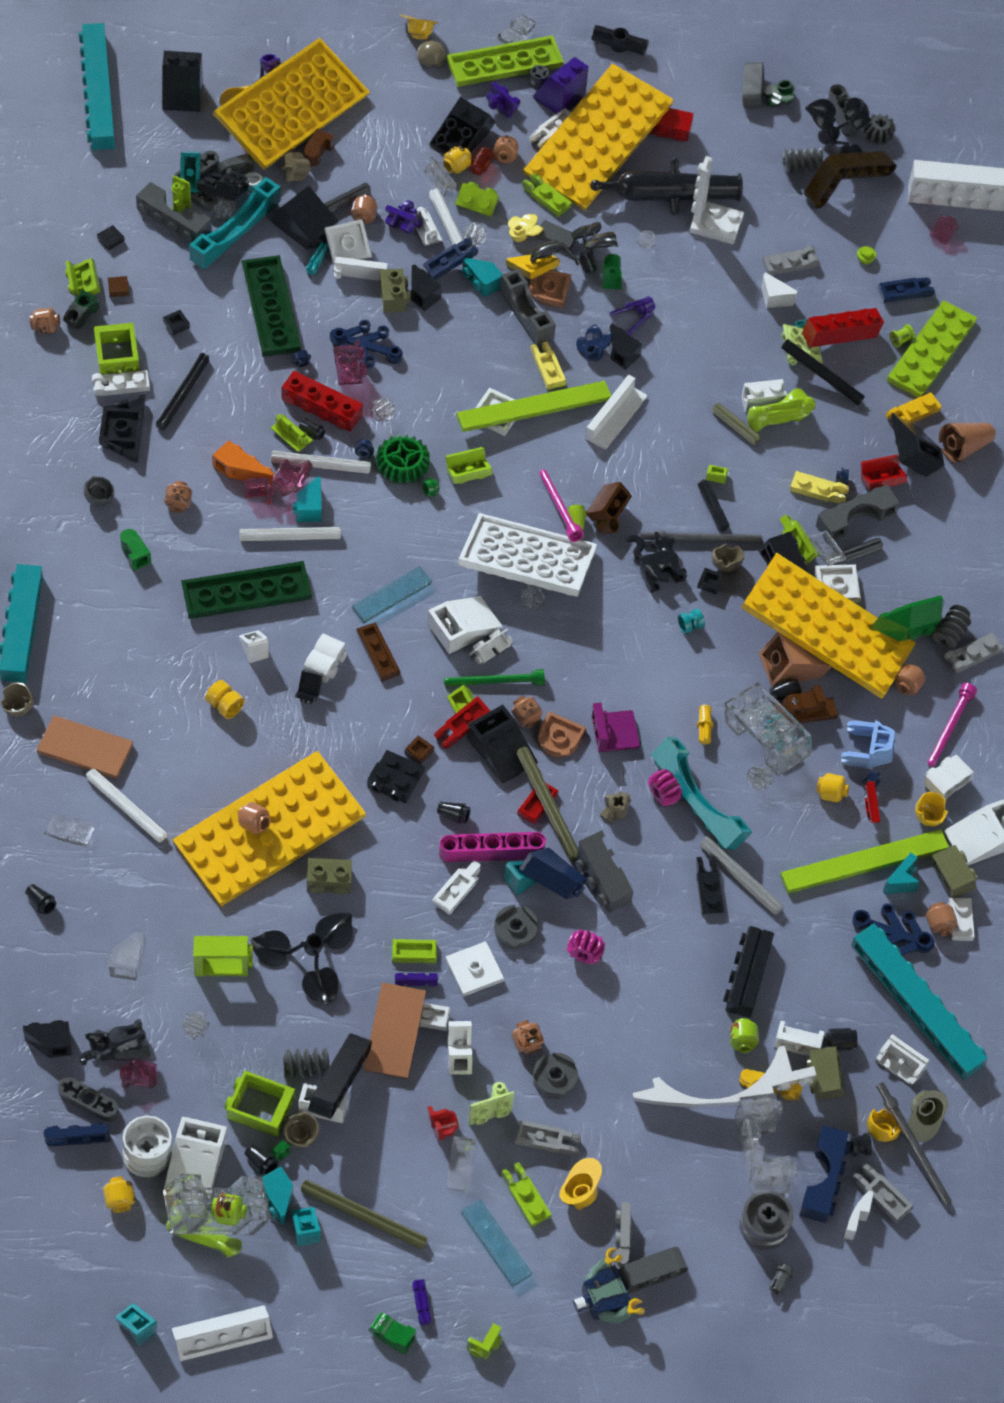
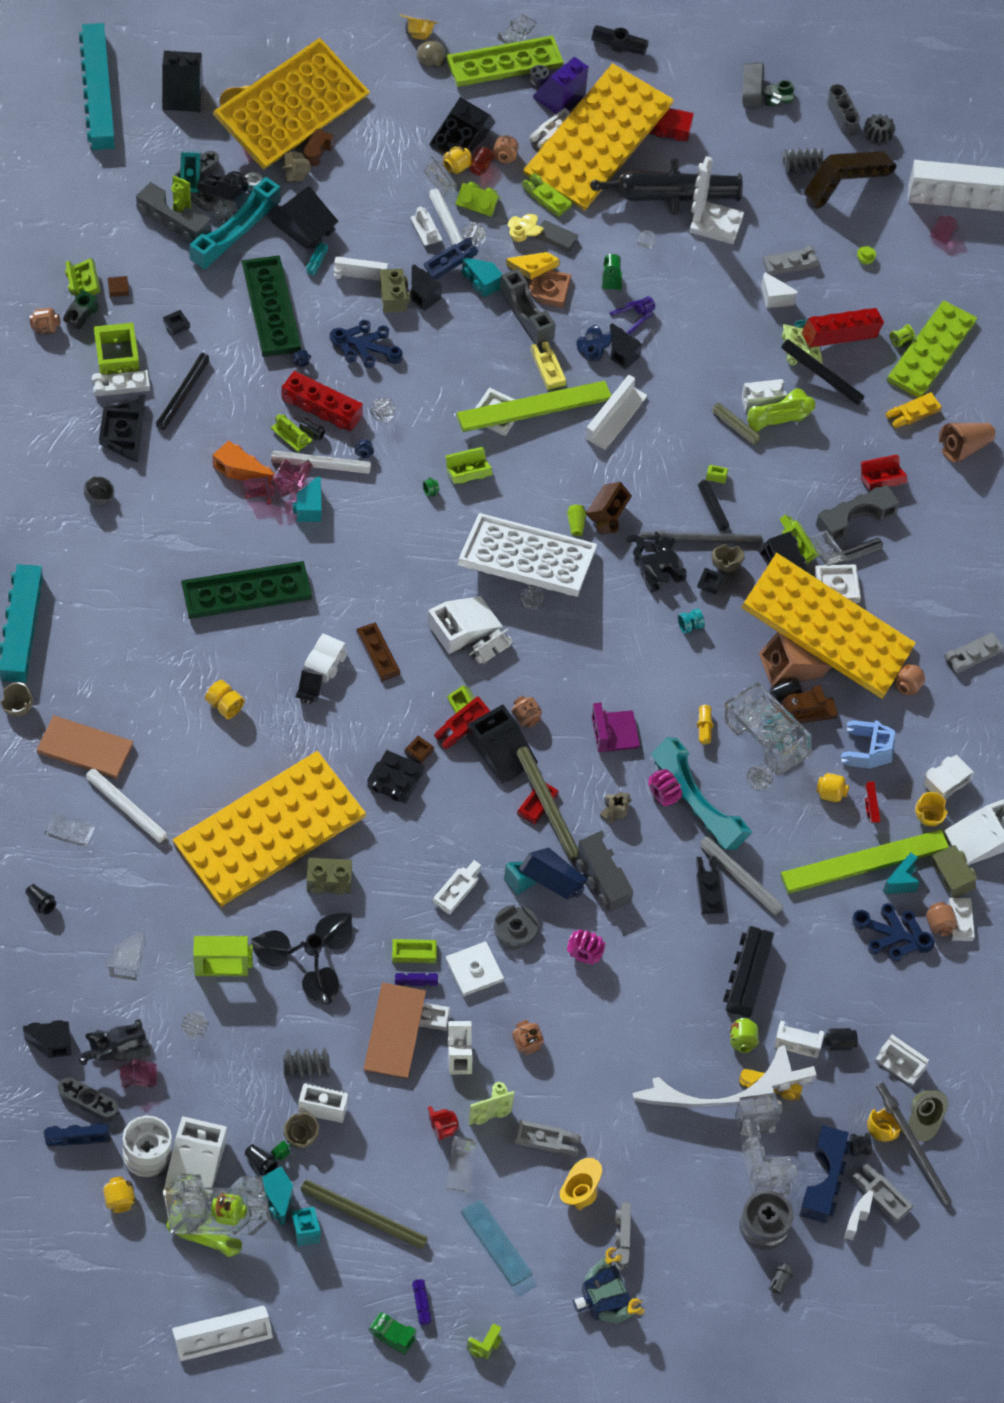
black tile [97,225,125,250] -> none
teal slope [115,1303,158,1346] -> none
green leg [120,529,152,571] -> none
nougat head [164,481,193,513] -> none
dark grey beam [218,154,255,176] -> none
lime window [224,1070,295,1137] -> none
nougat head [238,802,271,834] -> none
white axle [239,527,341,541] -> none
white slope [239,630,269,663] -> none
dark purple plant [260,54,281,78] -> none
black beam [308,1033,372,1119] -> none
black axle [324,183,371,212] -> none
white plate [324,219,372,264] -> none
clear pink bracket [333,340,367,385] -> none
nougat head [351,195,378,224] -> none
clear light blue tile [352,566,432,624] -> none
green gear [376,434,430,485] -> none
dark purple hips [385,200,422,234] -> none
black cone [437,801,471,824] -> none
dark pink beam [439,832,546,862] -> none
green piece [443,669,545,686] -> none
dark purple hips [486,82,521,118] -> none
lime hinge [501,1162,552,1228] -> none
black plant [530,222,618,274] -> none
dark grey plate [533,1052,578,1099] -> none
nougat tile [537,711,587,758] -> none
dark pink piece [539,469,584,542] -> none
dark grey beam [618,1247,688,1293] -> none
light yellow hinge [790,471,849,504] -> none
black plant [805,97,870,154] -> none
olive brick [807,1046,845,1100] -> none
dark blue plate [836,467,849,485] -> none
teal brick [851,924,988,1081] -> none
dark blue plate [862,770,881,788] -> none
green wedge [872,595,945,642] -> none
dark blue hinge [878,277,935,303] -> none
black slope [891,413,945,477] -> none
dark pink piece [928,683,977,767] -> none
dark grey piece [932,604,972,650] -> none

